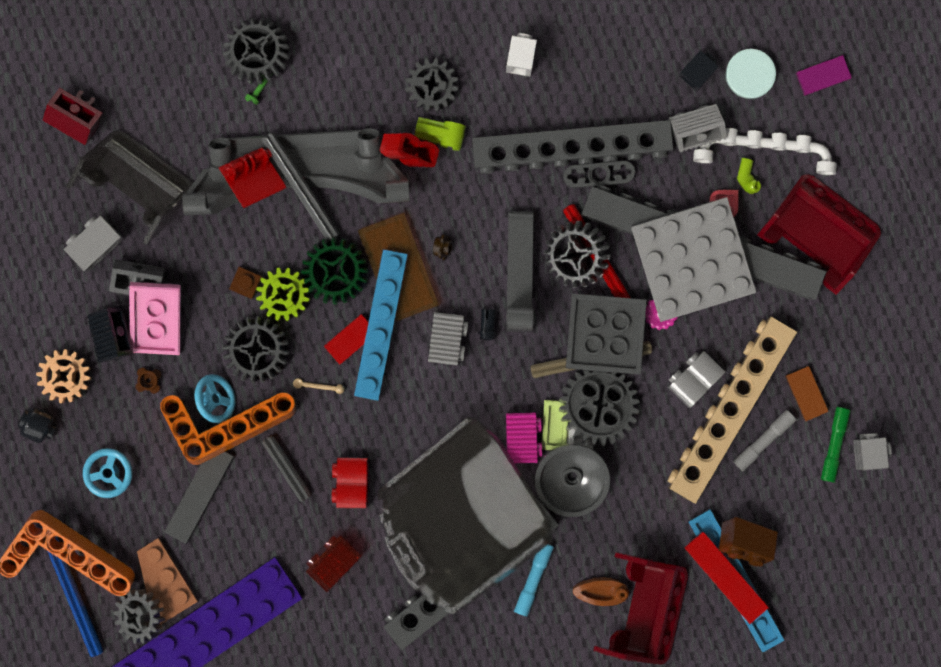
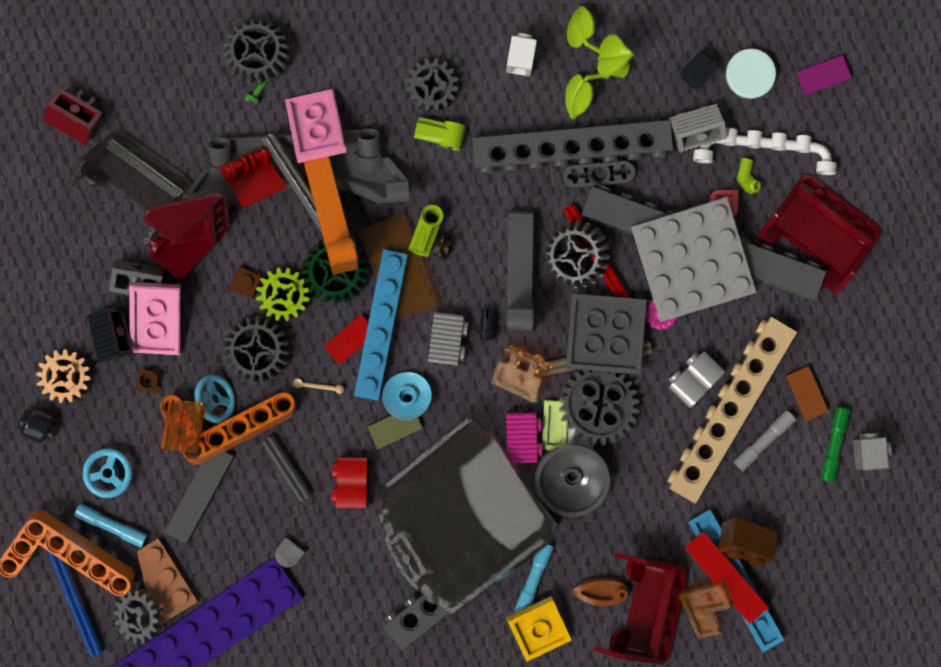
light grey brick [64,216,124,273] -> none
clear red brick [305,535,363,592] -> none
red brick [380,133,439,167] -> none
none -> medium azure piece [74,503,148,548]
none -> dark red windscreen [144,191,230,281]
none -> clear orange plate [161,399,206,454]
none -> flat silver tile [275,537,305,567]
none -> bright pink tile [285,89,347,163]
none -> orange beam [304,156,358,275]
none -> olive tile [367,416,423,449]
none -> medium azure dish [382,372,432,420]
none -> lime piece [408,205,443,257]
none -> clear orange plate [491,344,552,403]
none -> yellow plate [506,596,572,661]
none -> lime plant [565,6,634,120]
none -> clear orange plate [679,581,734,639]

